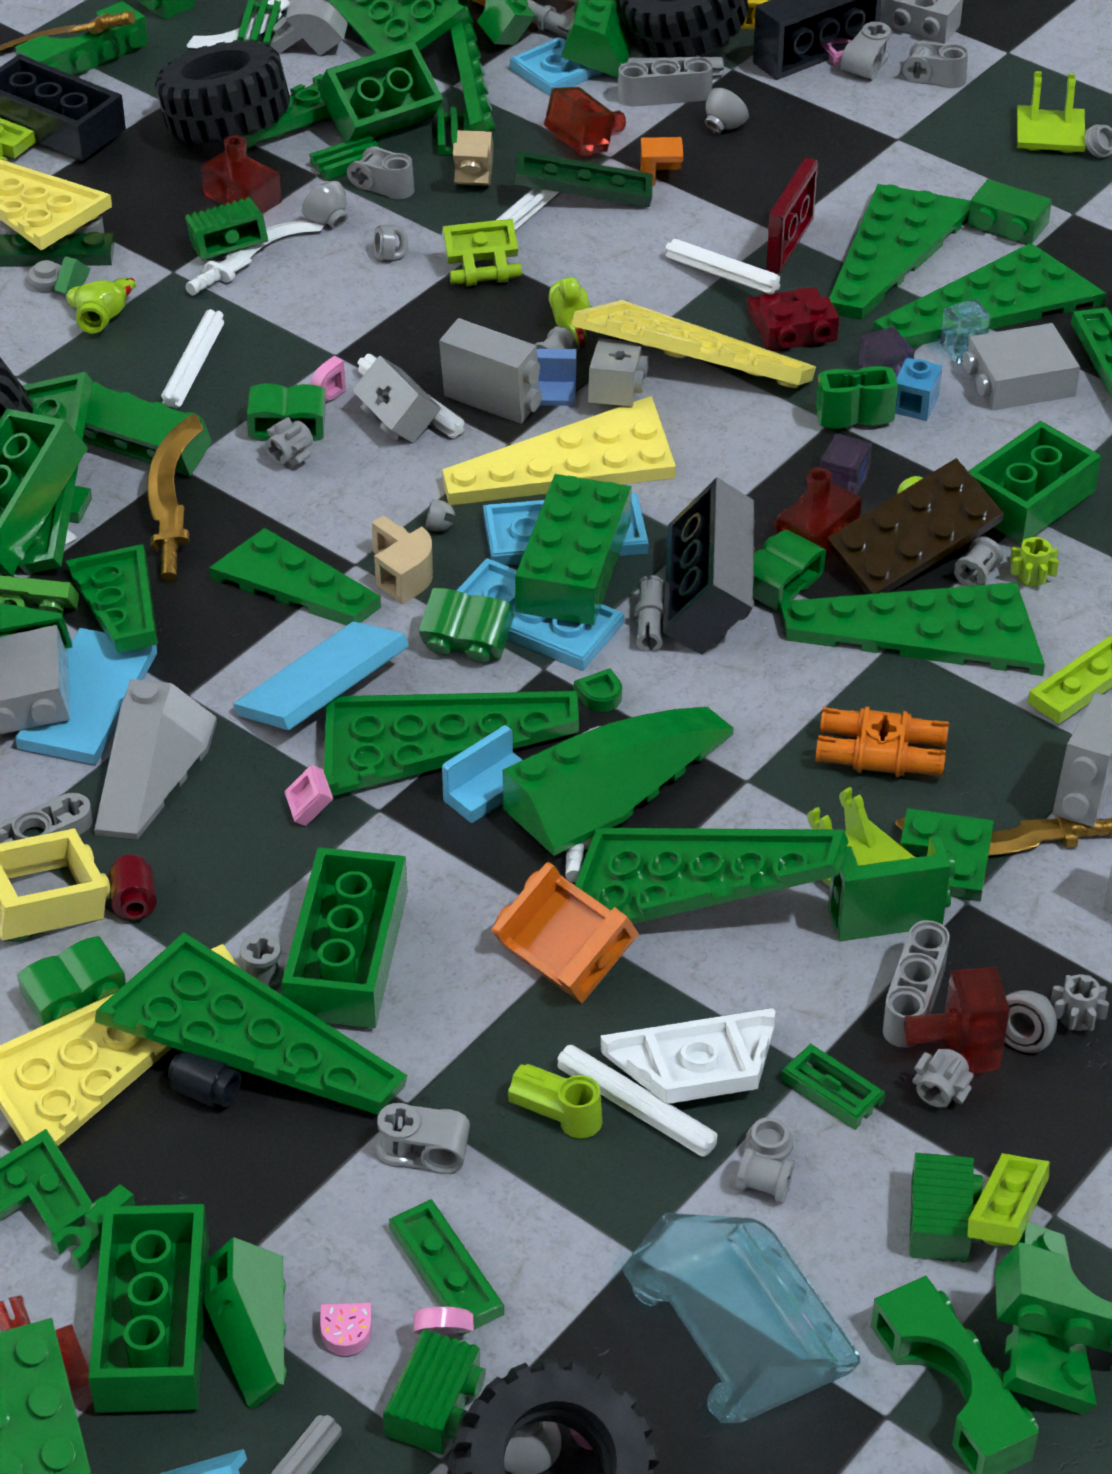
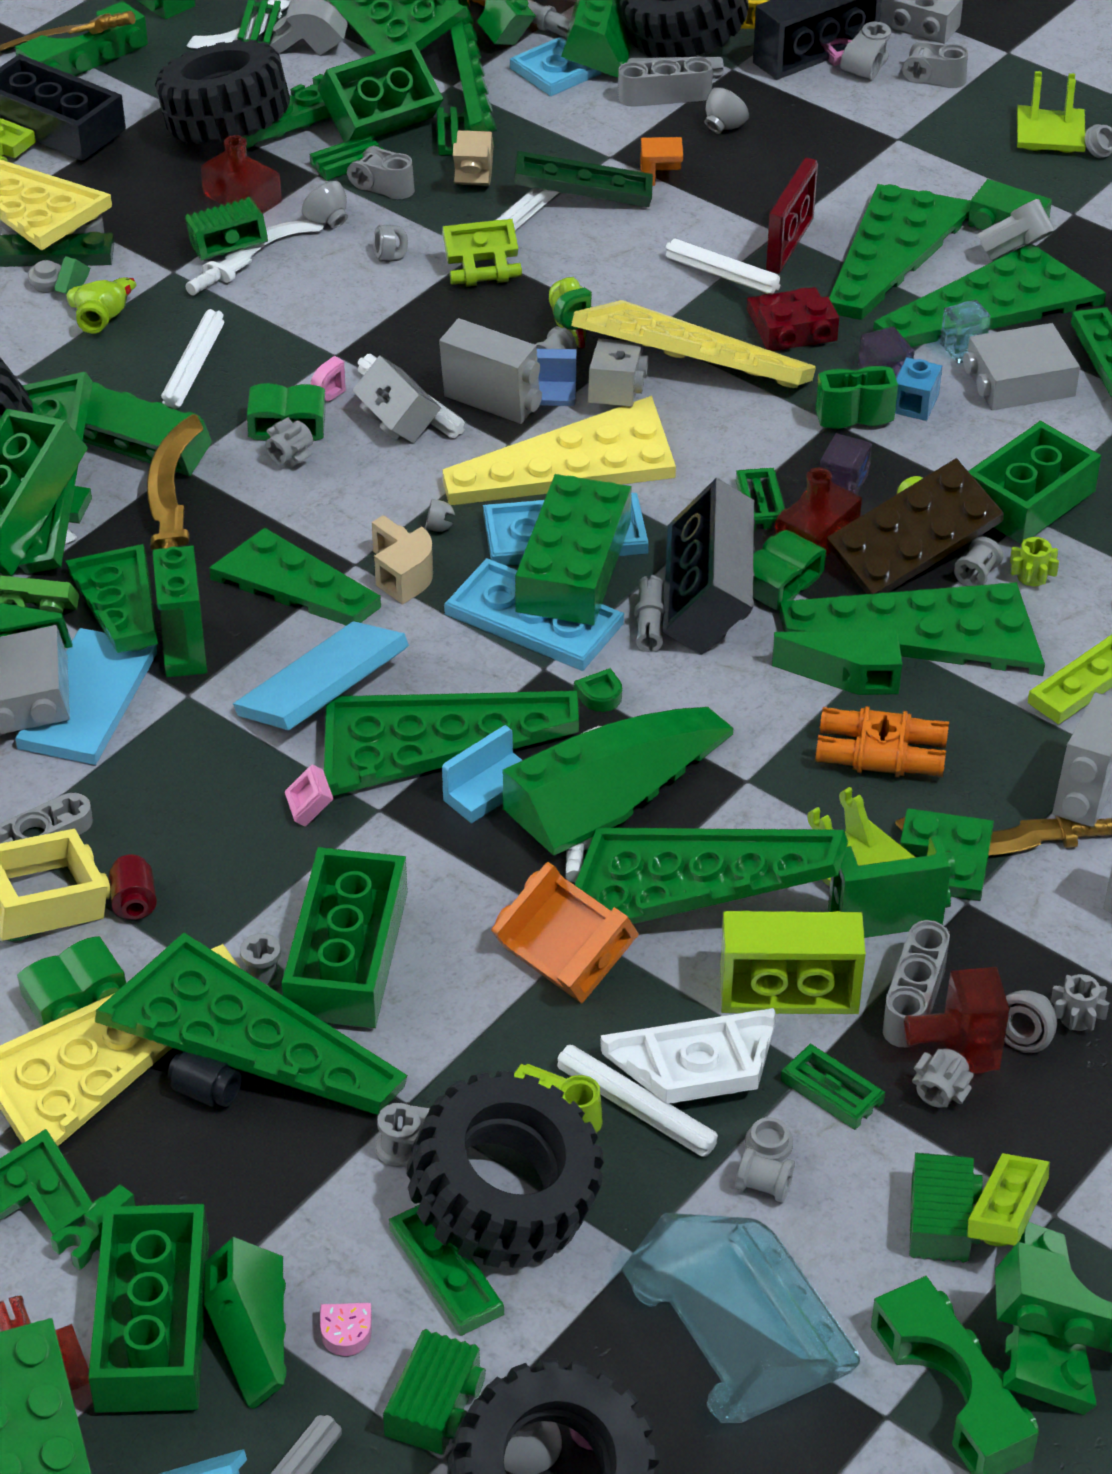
light grey wedge [94,679,217,840] -> none
bright pink tile [413,1307,474,1335] -> none
green brick [419,588,514,662] -> none
clear red brick [544,87,626,156] -> none
none -> green panel [153,545,207,677]
none -> black tyre [406,1071,604,1268]
none -> green tile [553,287,592,330]
none -> lime brick [720,910,866,1014]
none -> green tile [735,468,787,530]
none -> green slope [772,630,902,695]
none -> light grey piece [978,199,1055,261]

